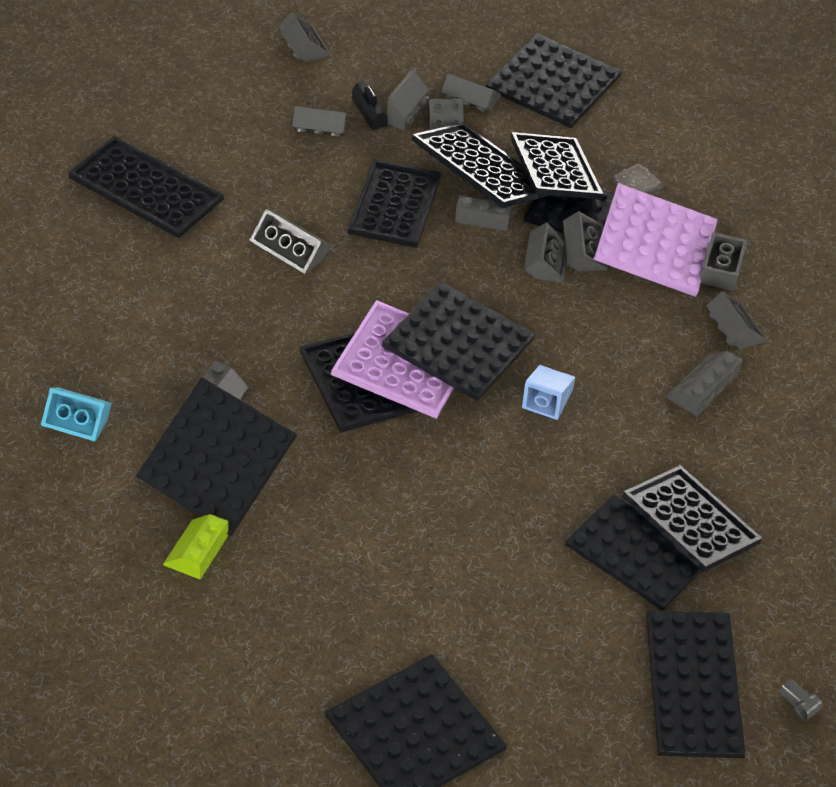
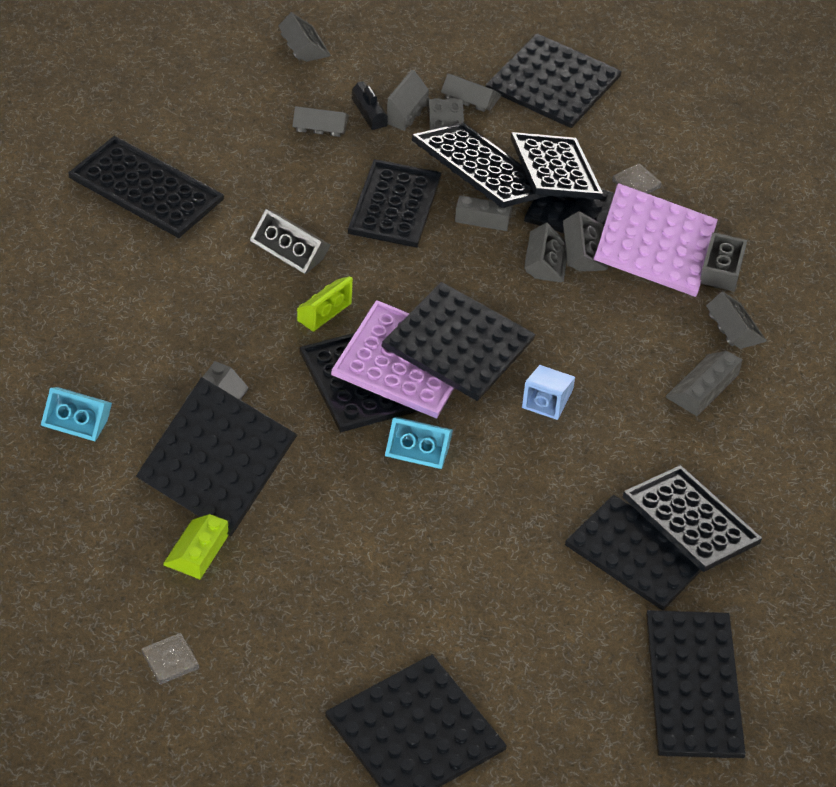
dark grey piece [779,679,823,721] -> none
none -> clear plate [142,633,199,685]
none -> lime slope [297,276,353,332]
none -> medium azure slope [385,417,453,469]

